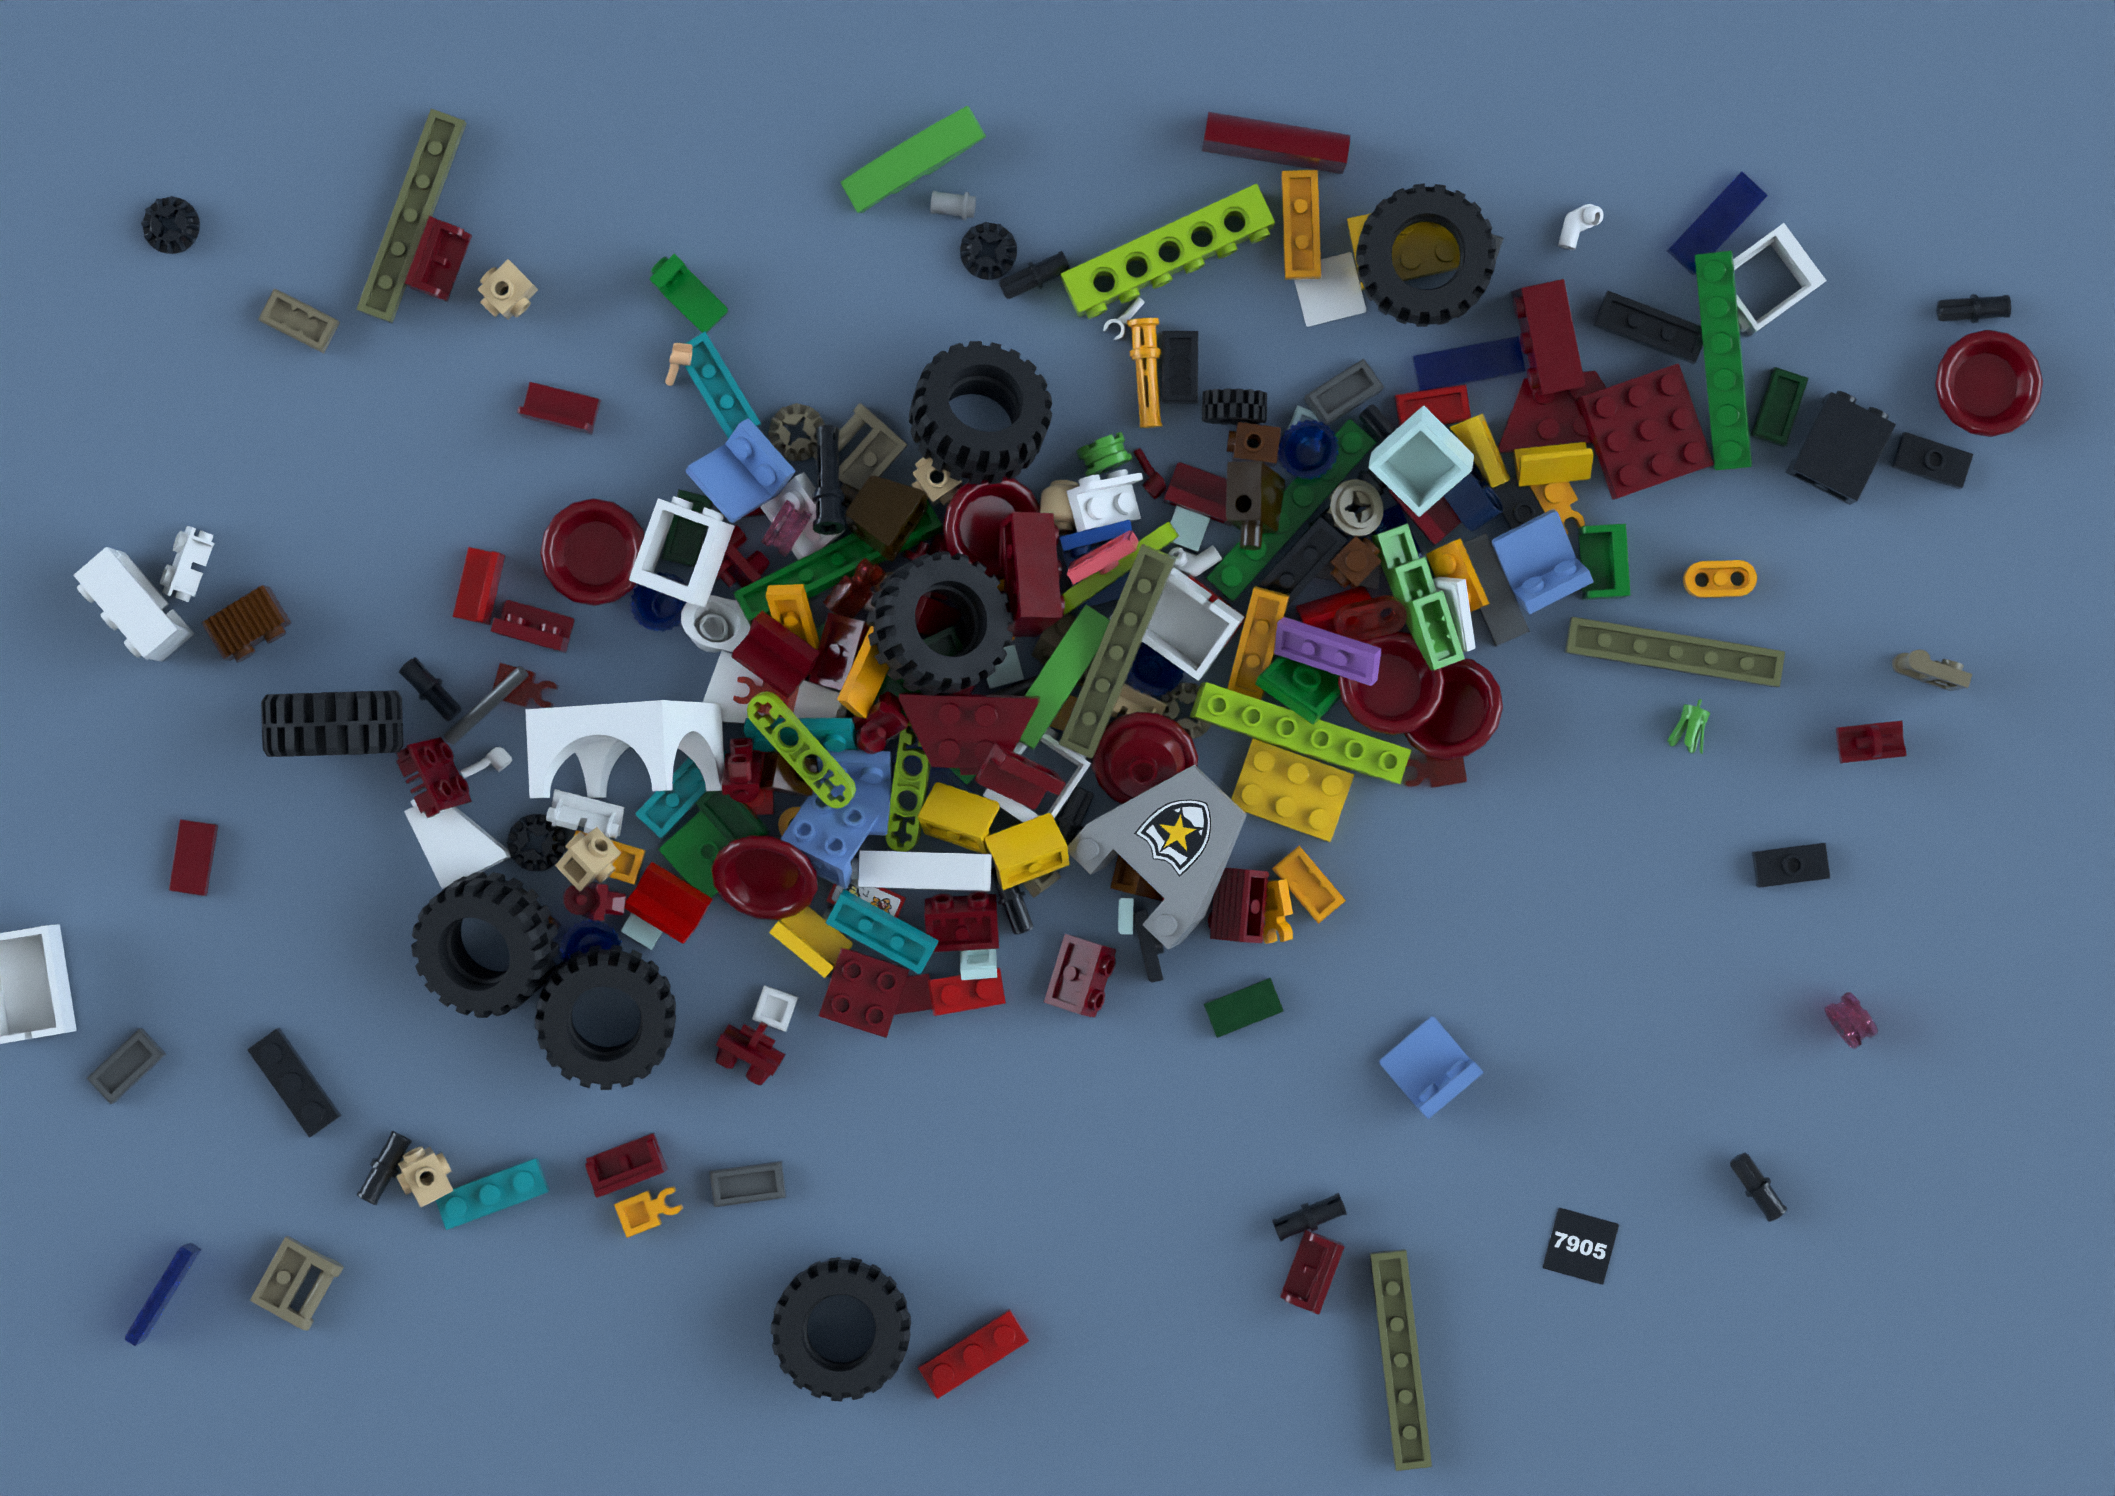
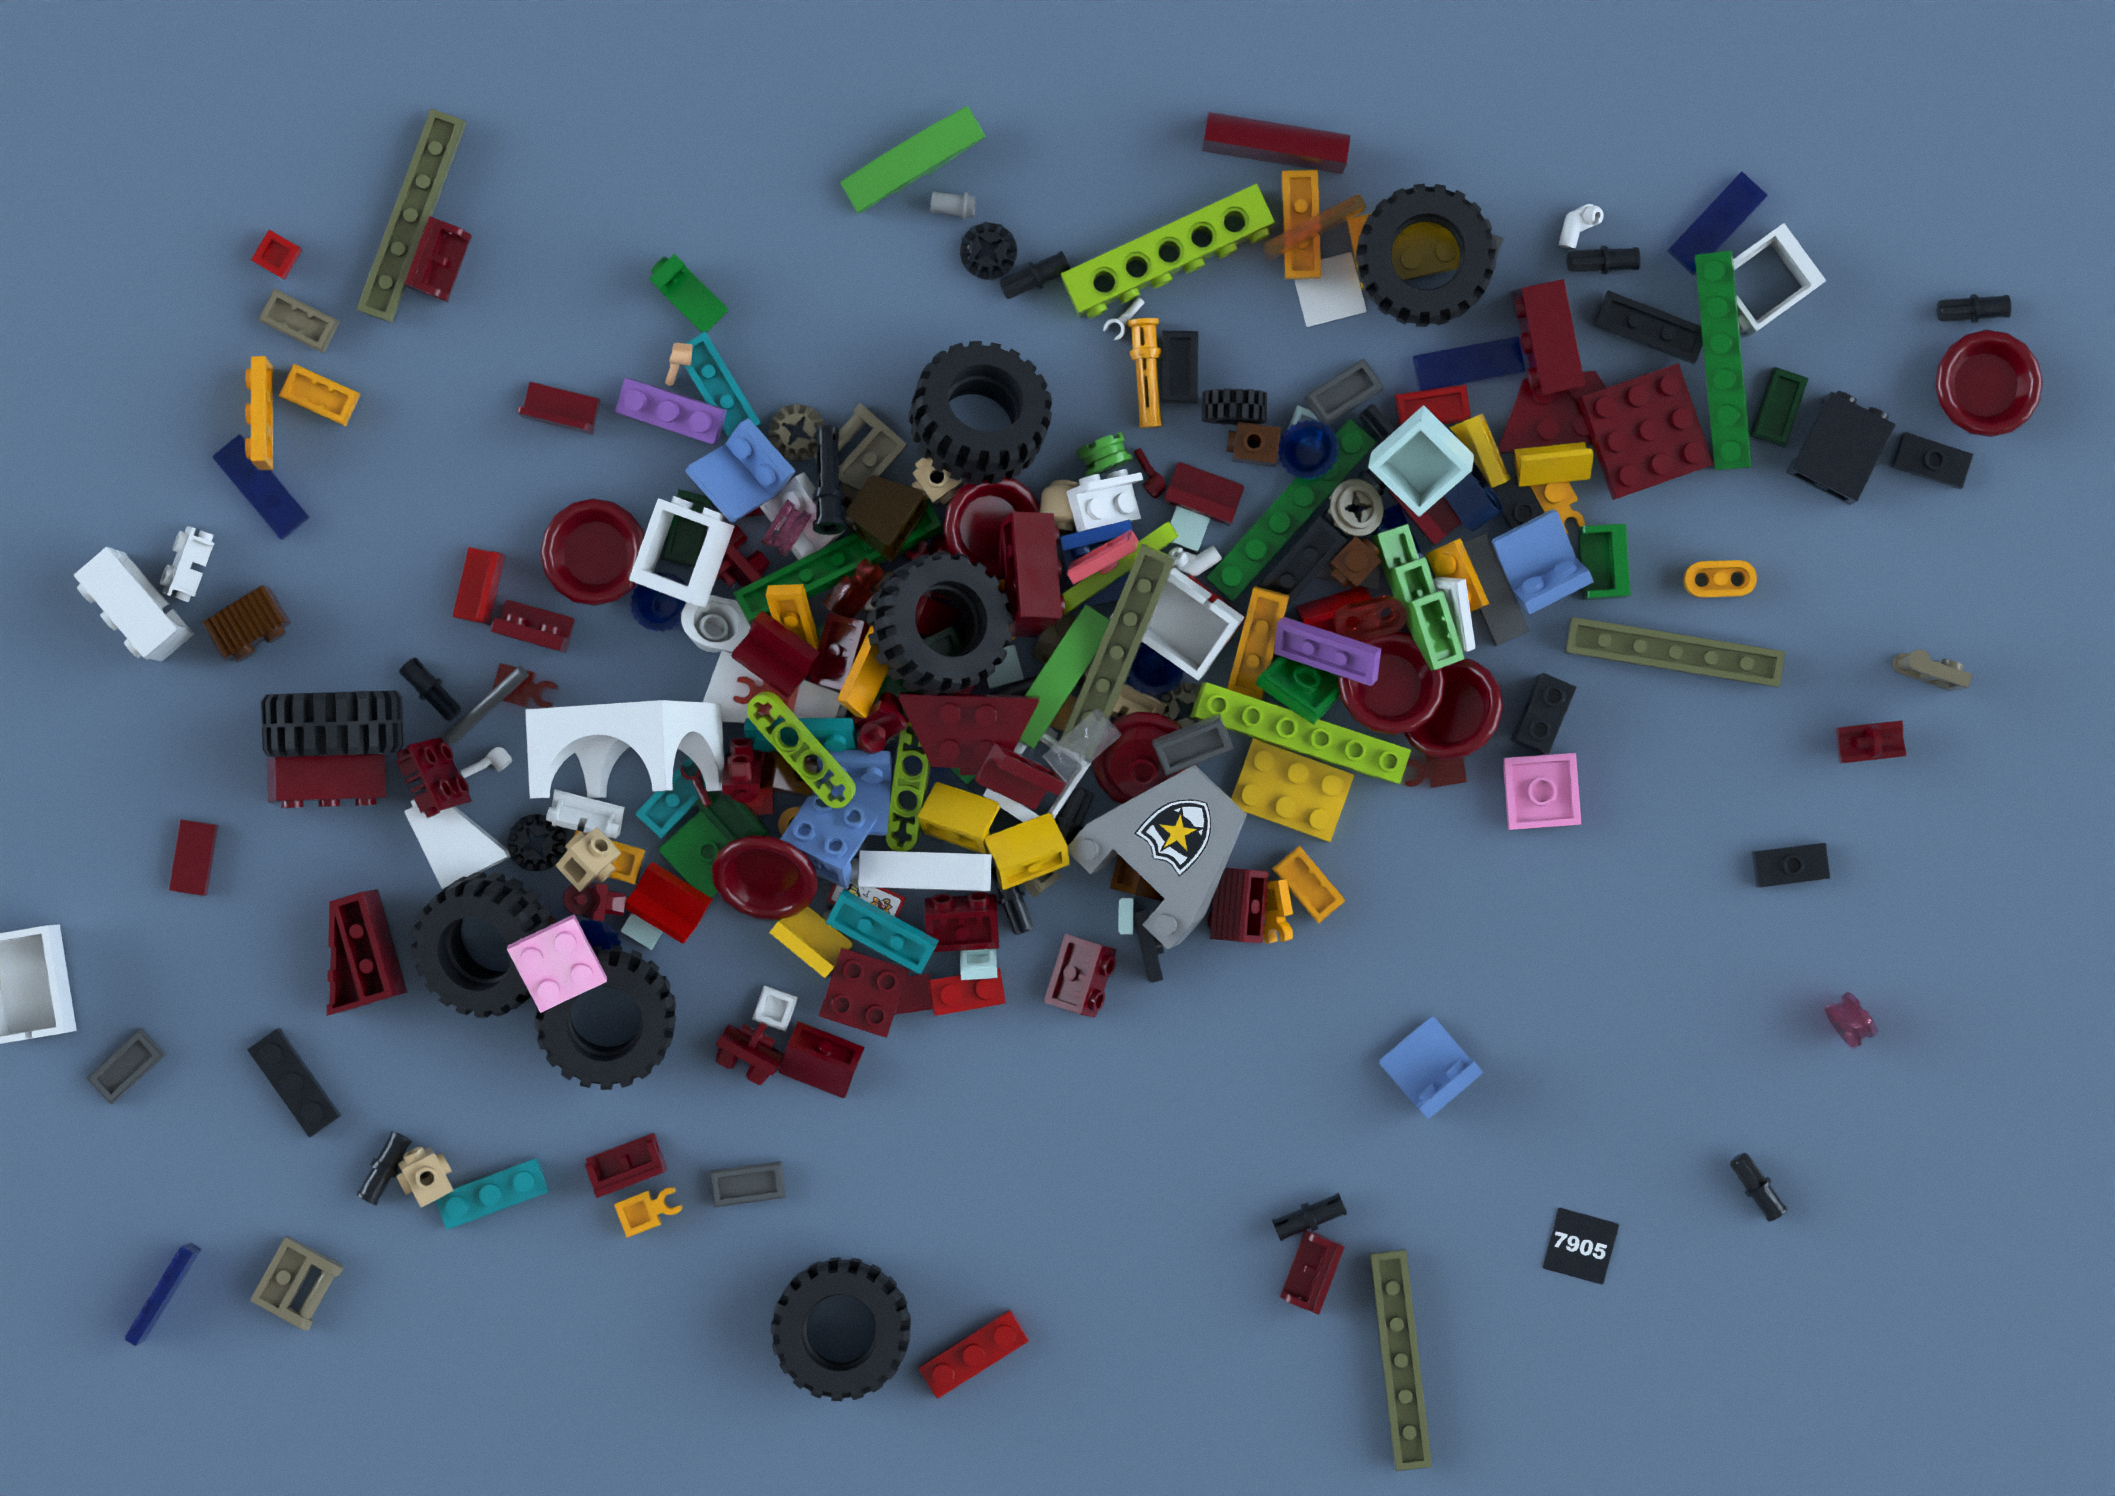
black gear [141,196,200,254] -> none
tan brick [477,259,538,320] -> none
dark green tile [1203,978,1284,1038] -> none
dark brown torso [1226,461,1285,550] -> none
bright green piece [1667,699,1711,754] -> none
none -> clear blue tile [212,434,310,540]
none -> light orange plate [245,356,273,470]
none -> red plate [251,230,303,280]
none -> dark red wedge [267,754,386,808]
none -> light orange plate [278,363,361,427]
none -> dark red wedge [326,889,408,1016]
none -> bright pink plate [507,914,607,1013]
none -> medium lavender plate [615,378,727,445]
none -> dark red hand [680,765,712,807]
none -> dark red panel [779,1021,865,1098]
none -> clear plate [1042,708,1122,783]
none -> dark grey tile [1152,714,1234,776]
none -> clear orange tile [1263,194,1366,262]
none -> bright pink plate [1502,753,1582,830]
none -> black brick [1510,673,1577,755]
none -> black axle [1567,245,1640,274]

